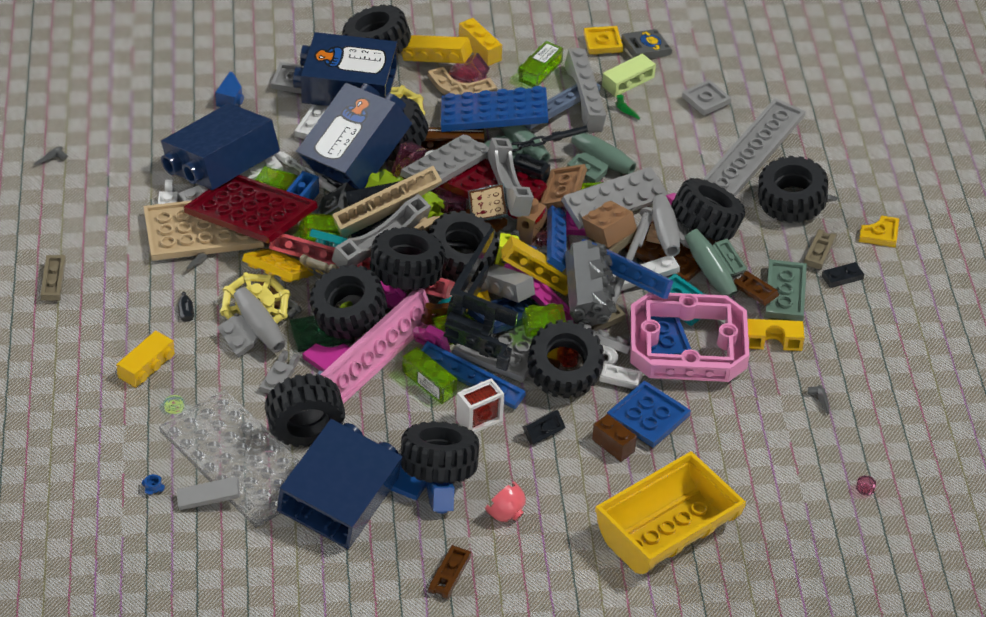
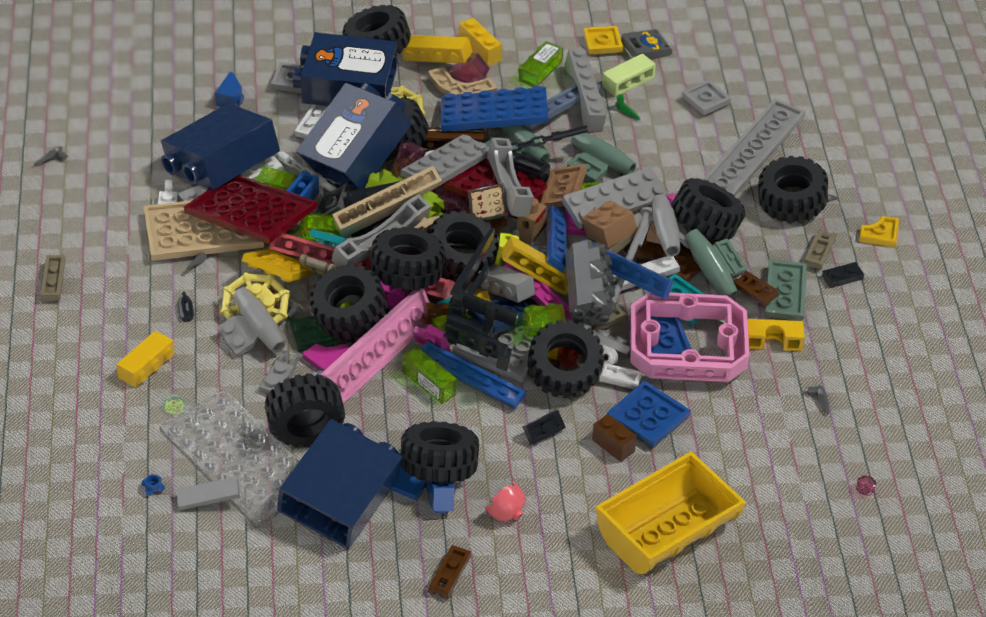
piece [456,378,504,433] -> none
clear pink tile [536,230,547,247] -> none

